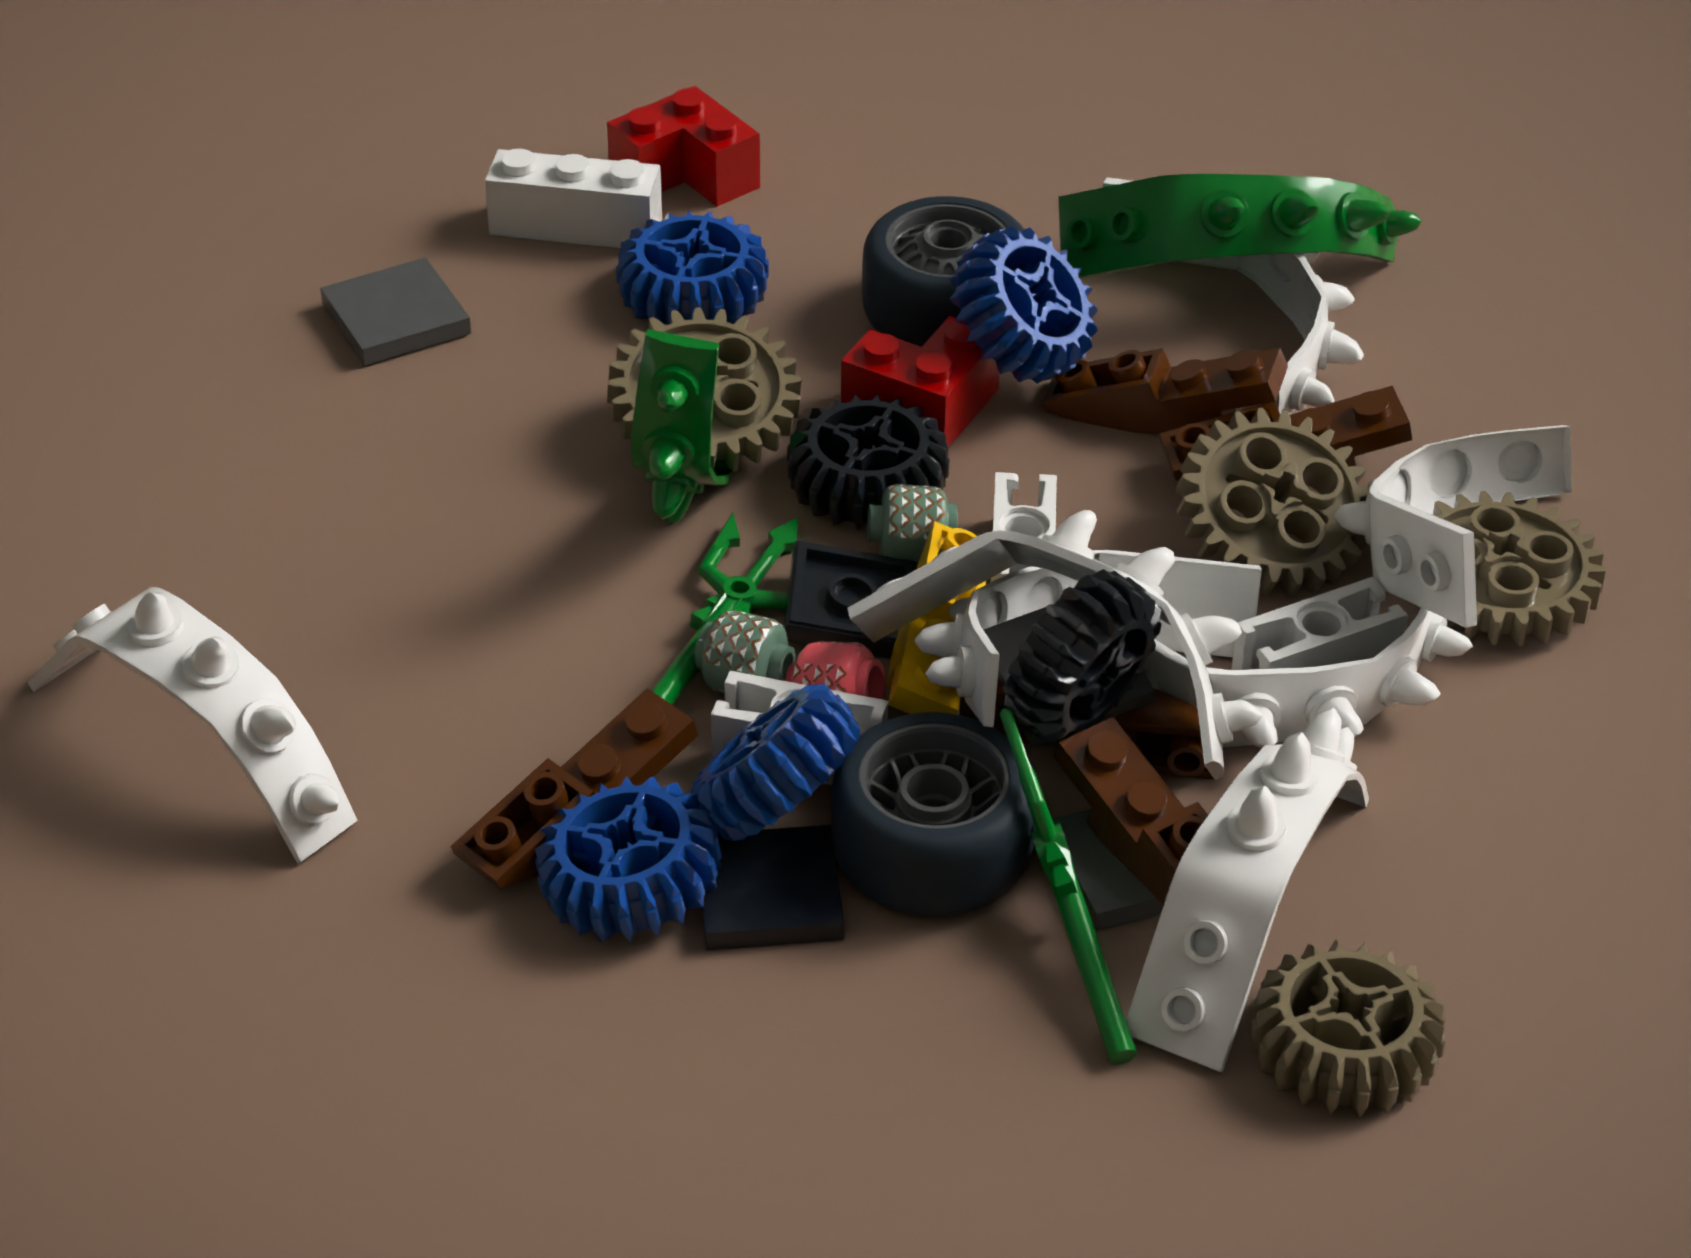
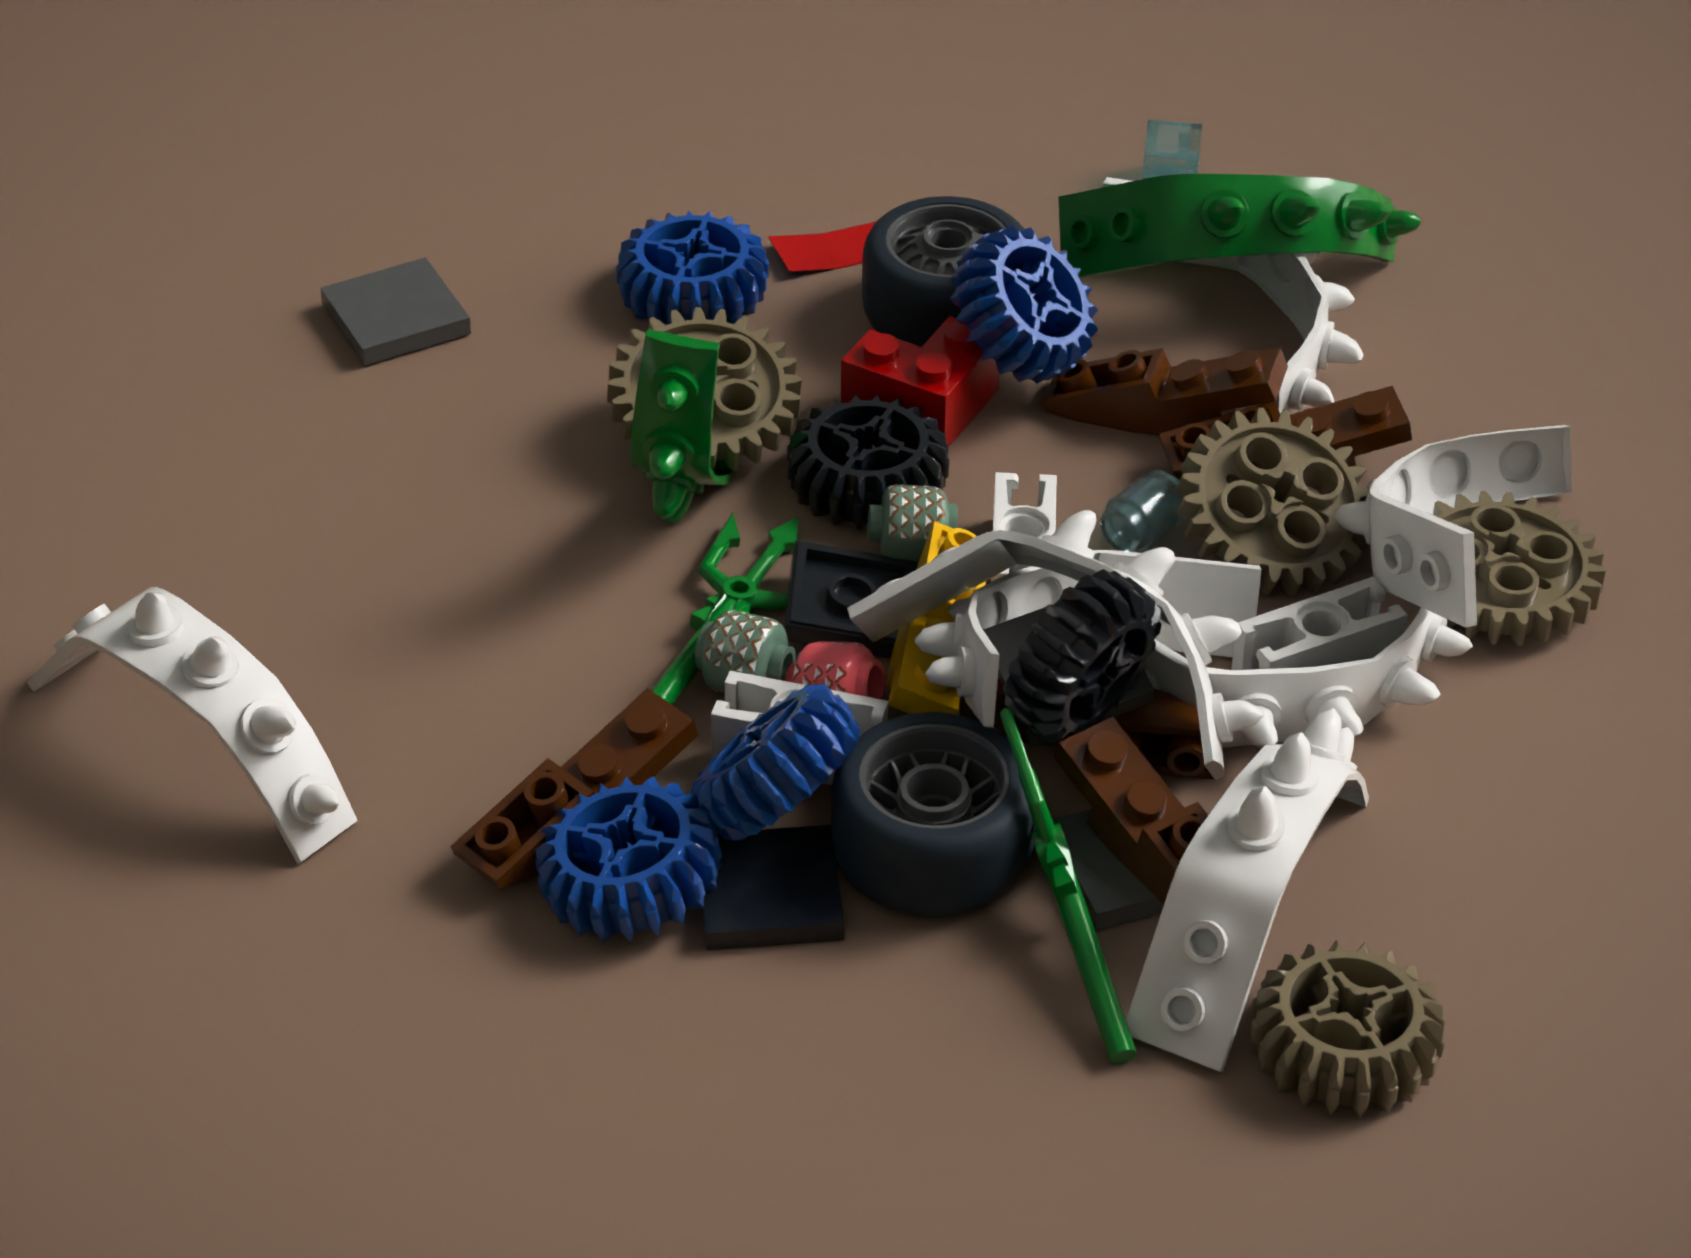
white brick [485,149,662,248] -> none
red brick [607,85,760,207] -> none
none -> red sticker [768,221,877,272]
none -> clear light blue brick [1100,469,1186,552]
none -> clear light blue brick [1142,120,1202,179]

